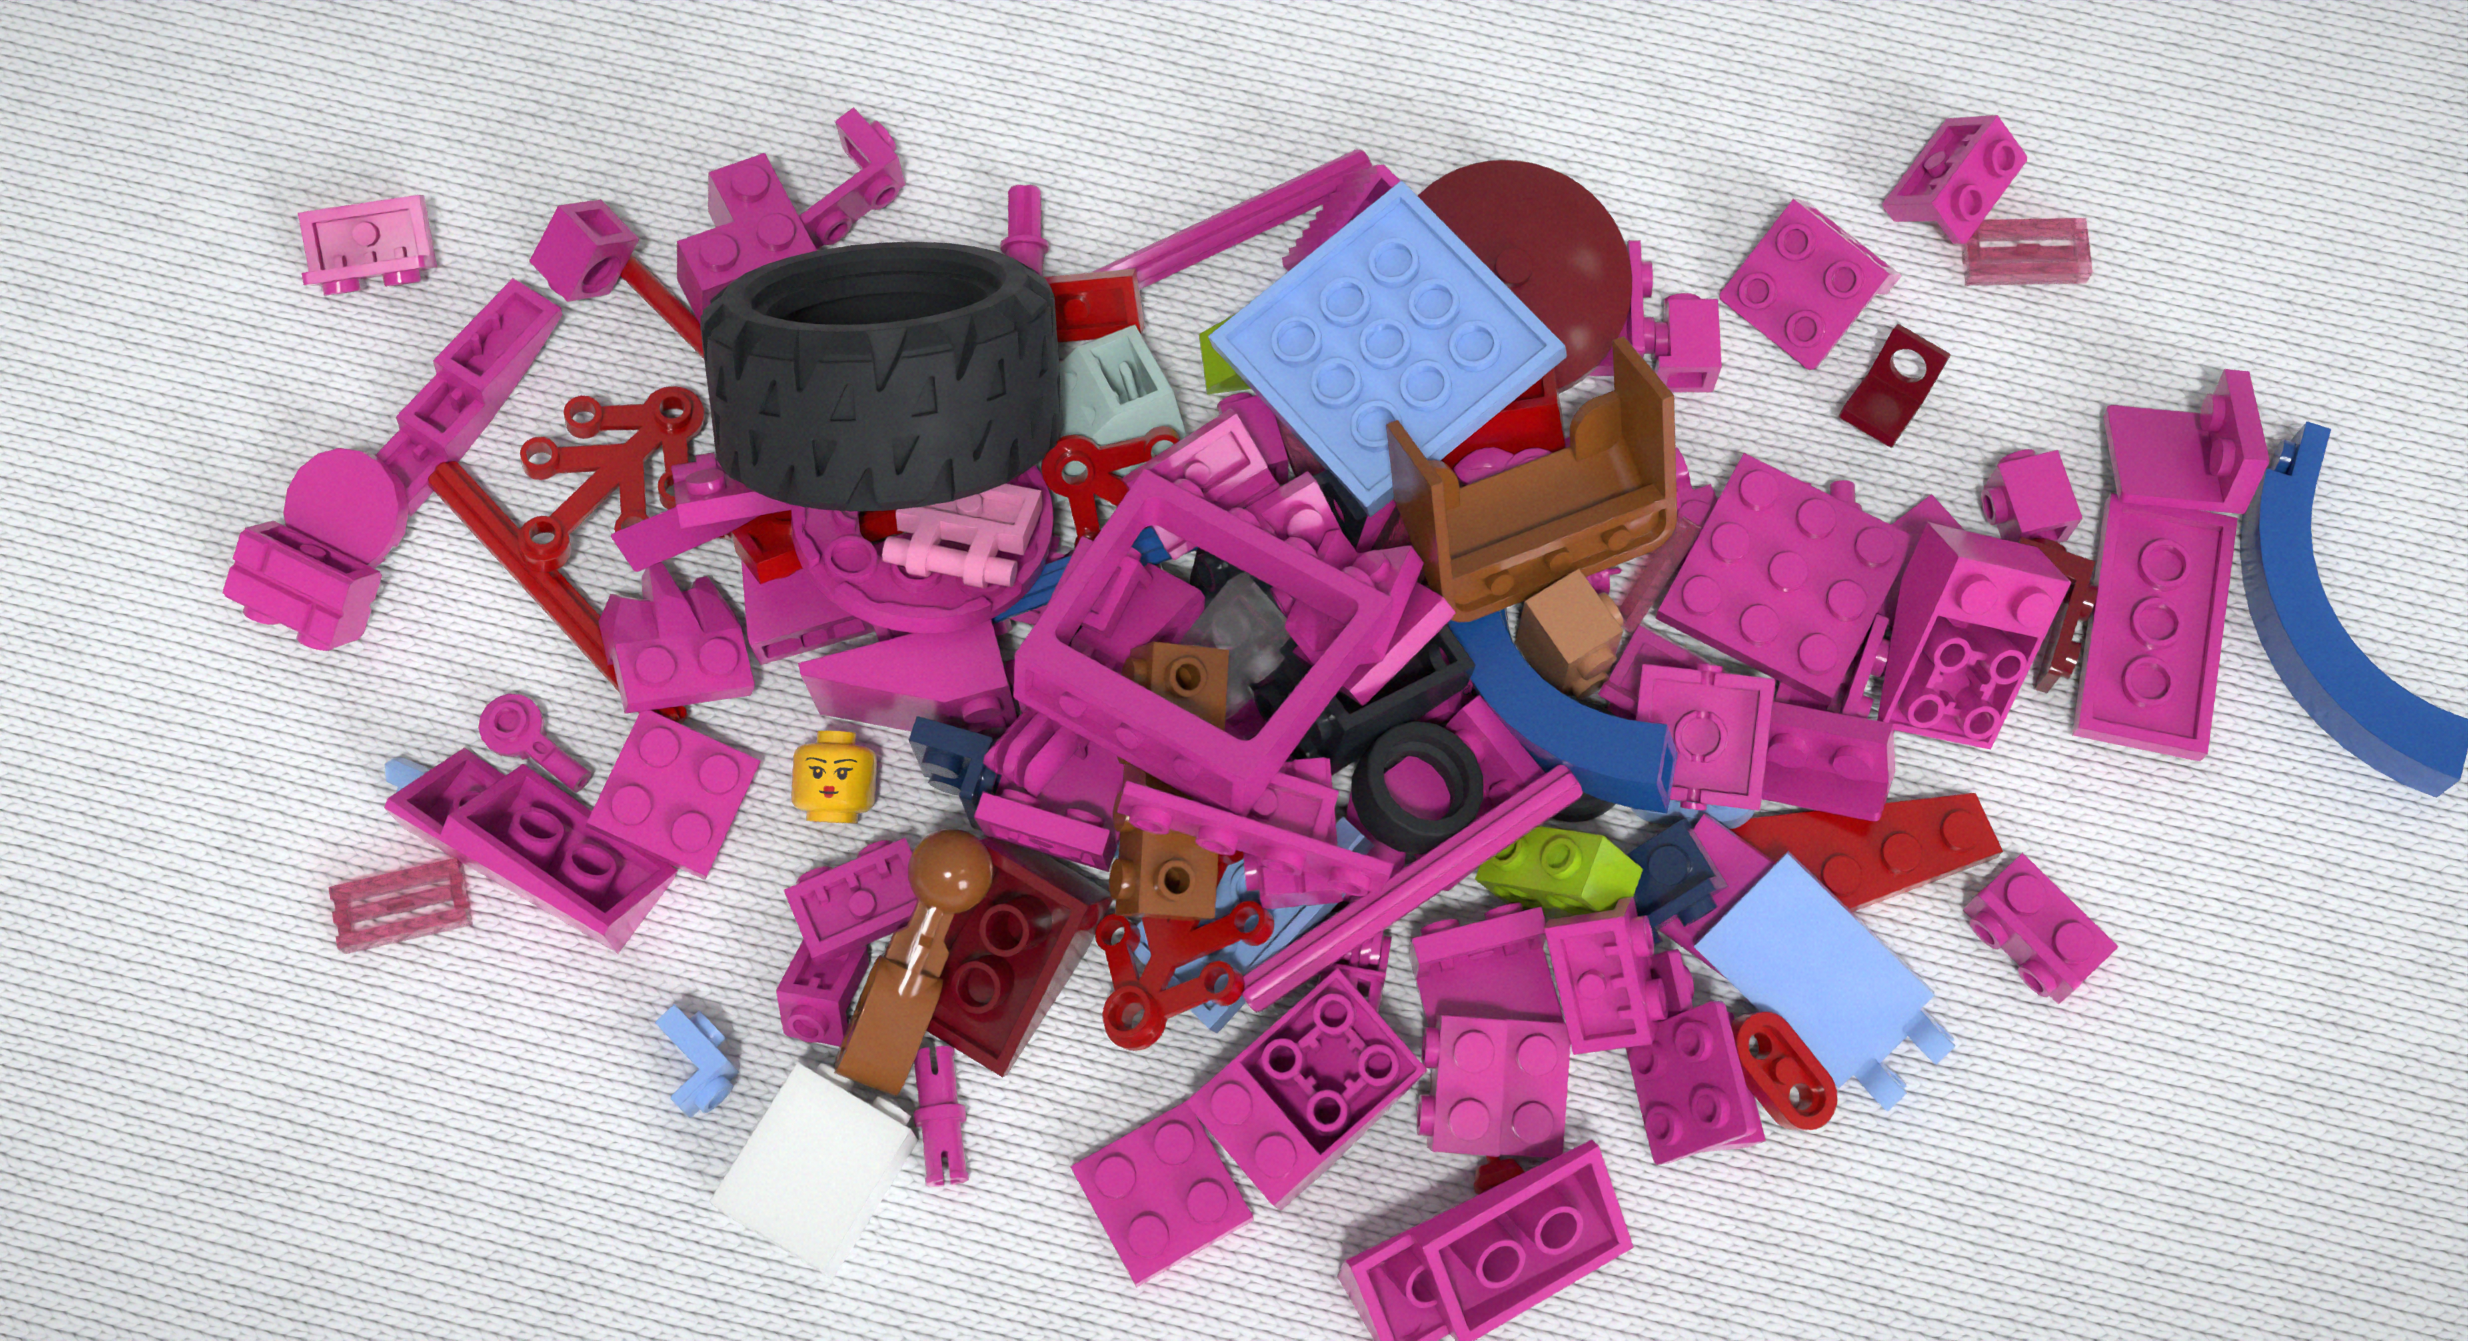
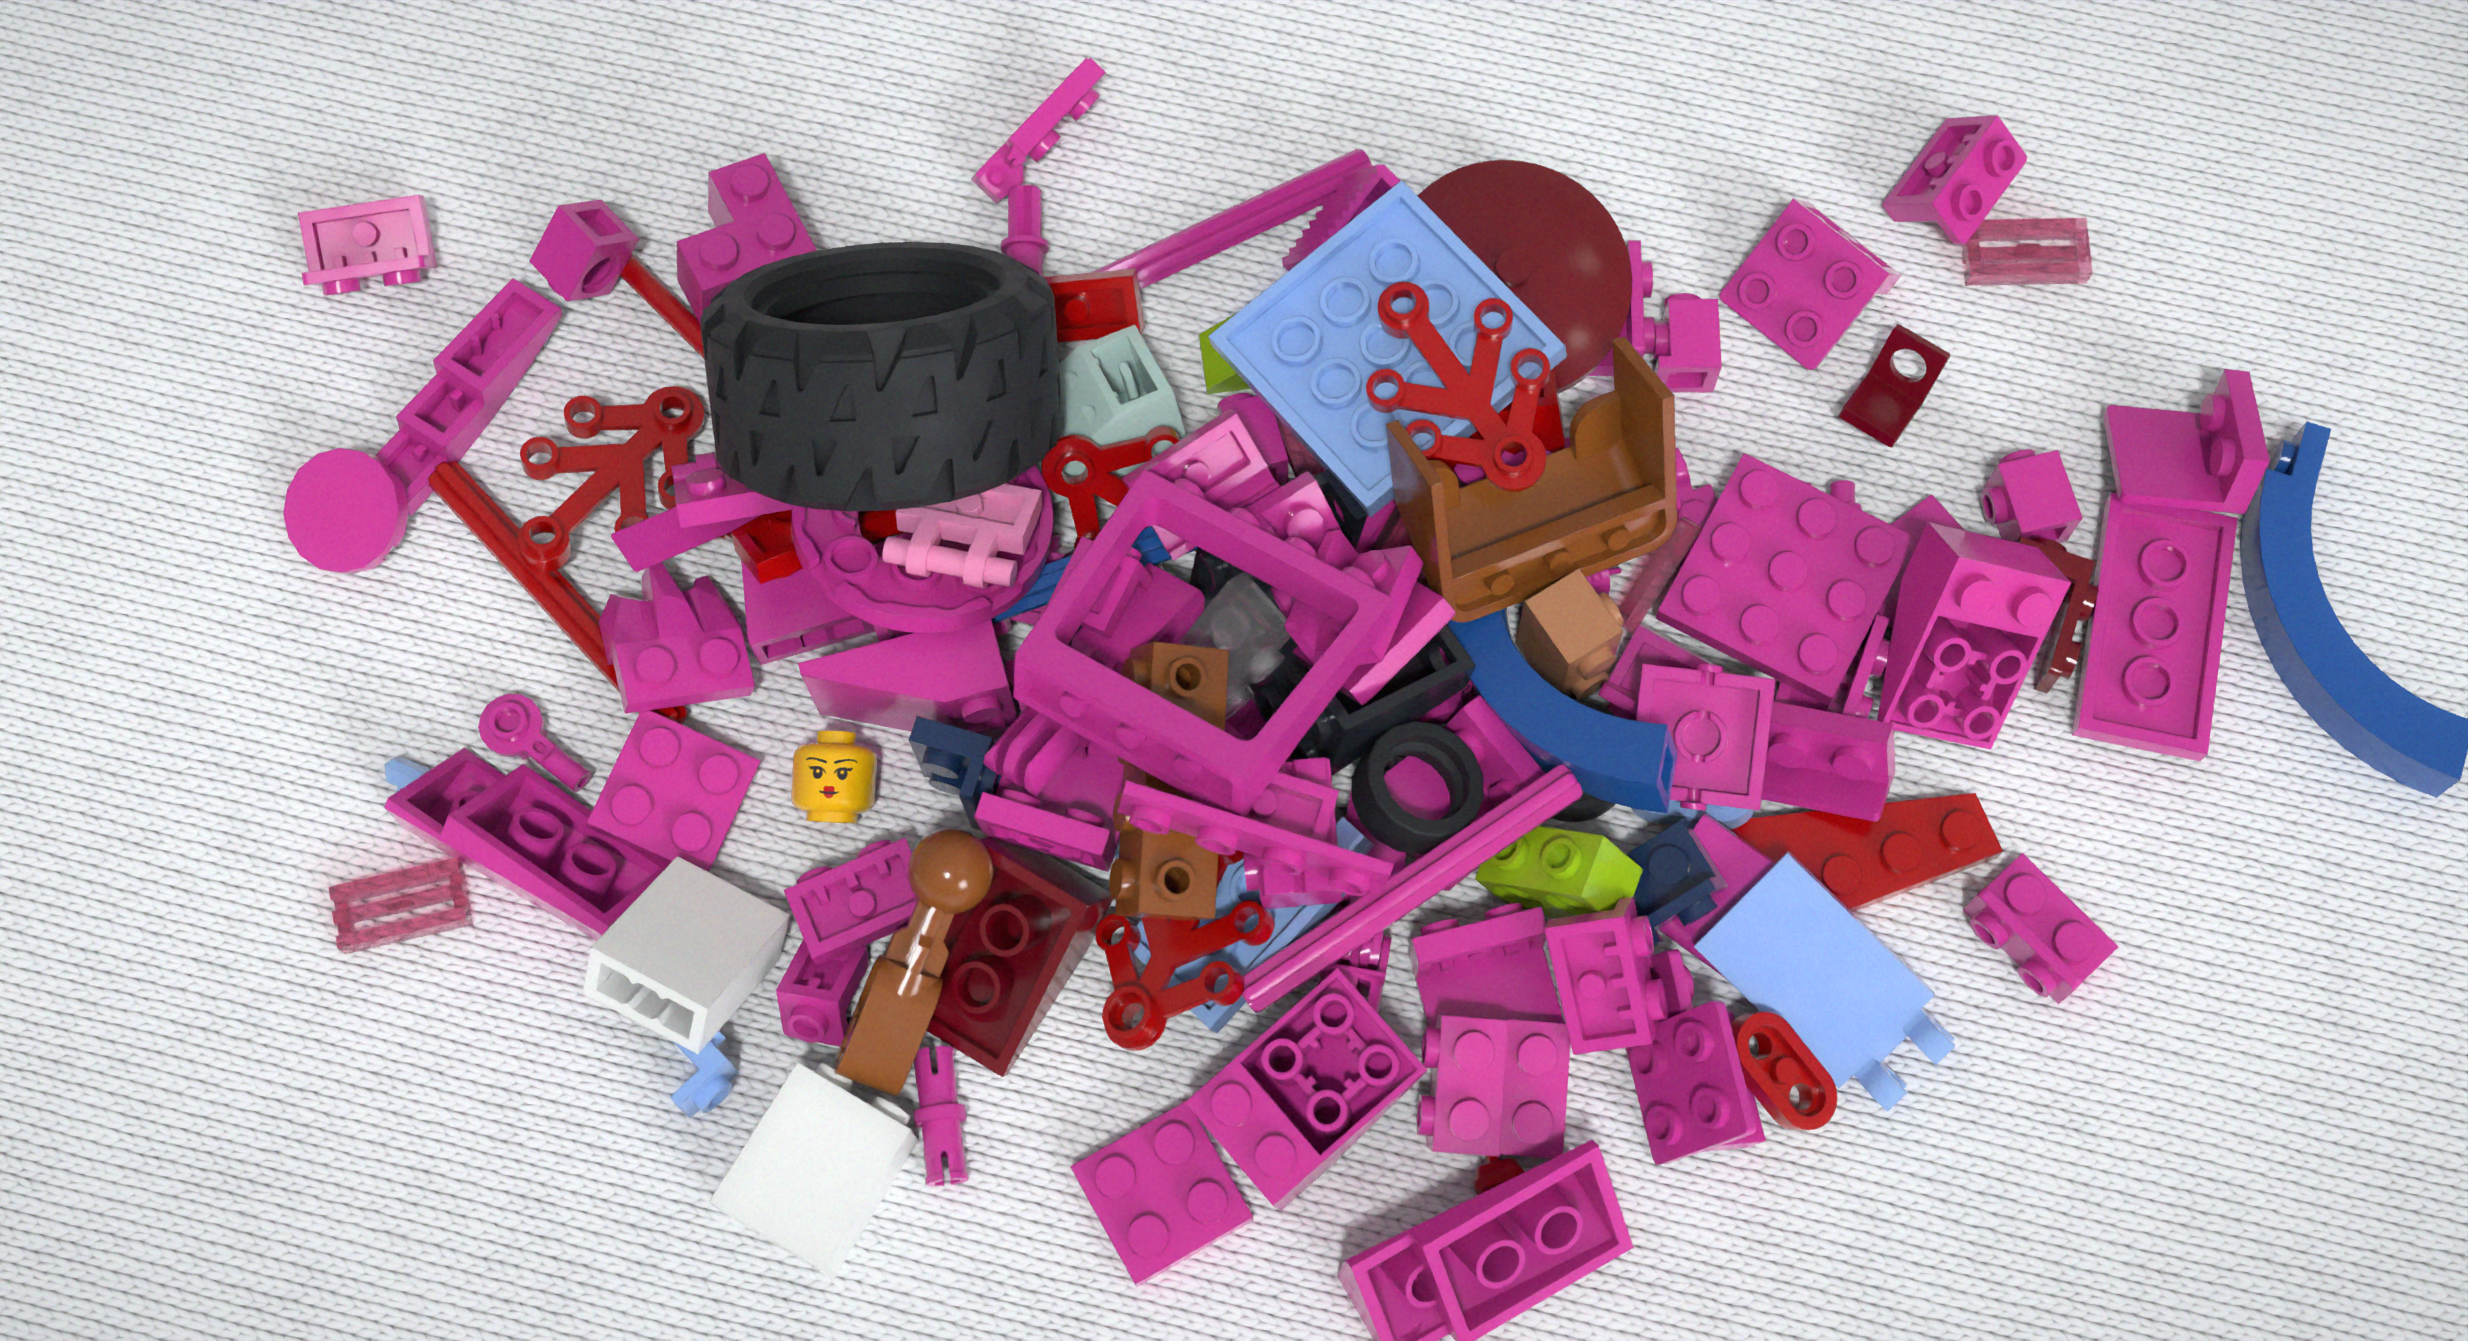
dark pink brick [222,521,382,651] -> none
dark pink bracket [799,107,905,250] -> none
none -> white brick [583,856,790,1054]
none -> dark pink hinge [971,57,1106,204]
none -> red plant [1366,282,1550,492]

